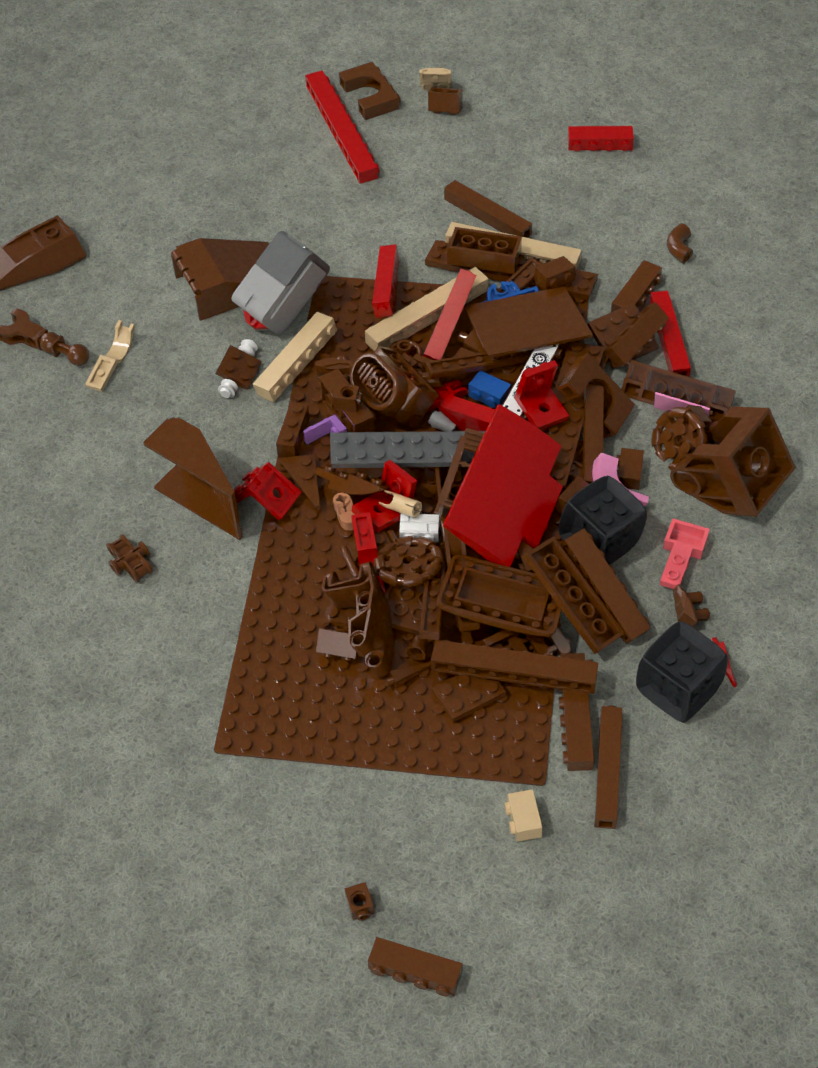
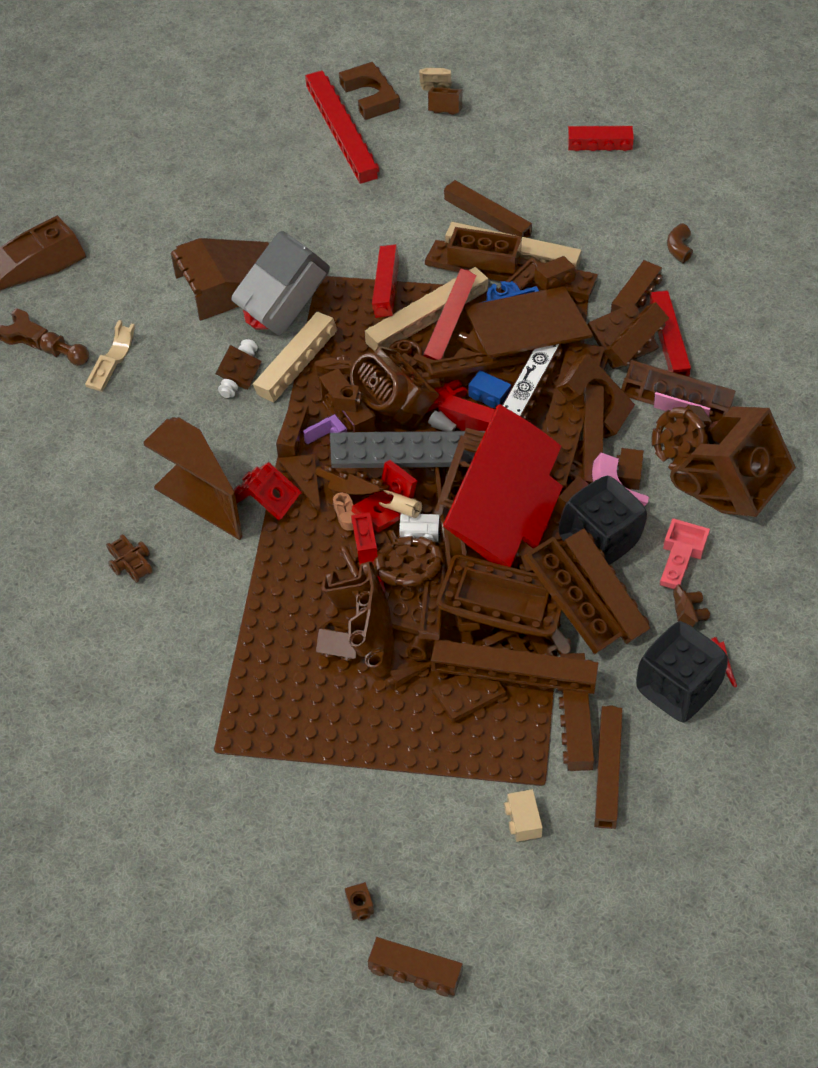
red bracket [514,360,569,430] -> none

